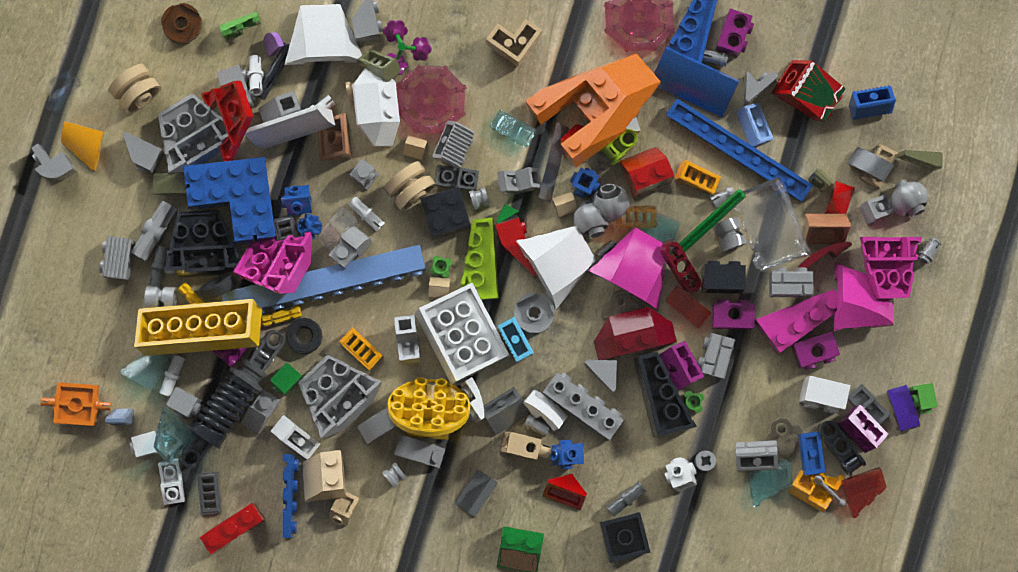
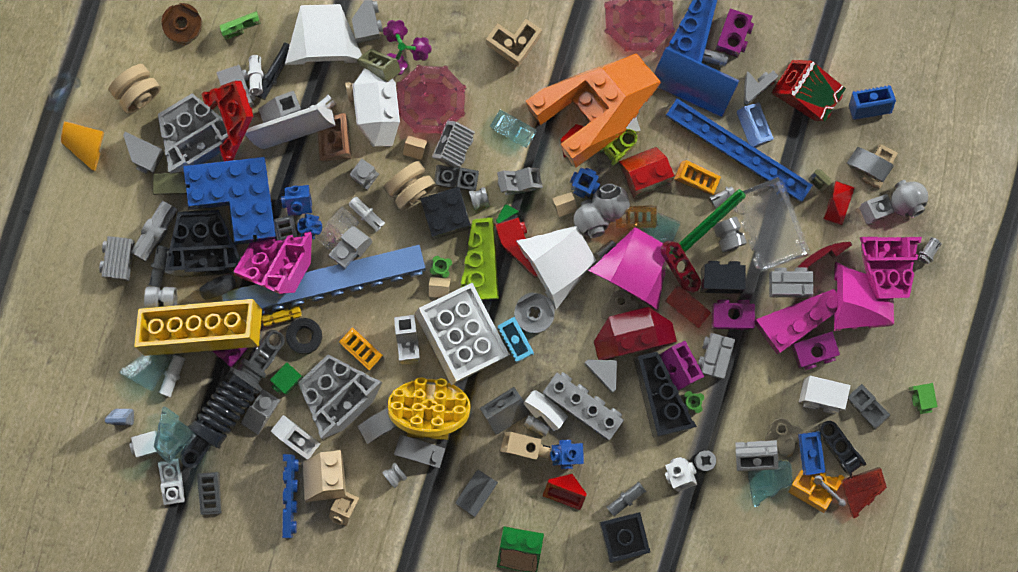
light grey brick [32,144,77,181] -> none
orange plate [41,382,112,426] -> none
light grey brick [166,387,204,420] -> none
yellow axle [178,283,204,304] -> none
red arch [199,503,265,555] -> none
medium lavender tile [264,32,284,56] -> none
white slope [460,377,484,423] -> none
flat silver sticker [539,122,569,202] -> none
nougat slope [804,214,850,244] -> none
magenta brick [837,405,888,453] -> none
dark purple slope [887,385,920,432] -> none
olive slope [897,150,943,171] -> none

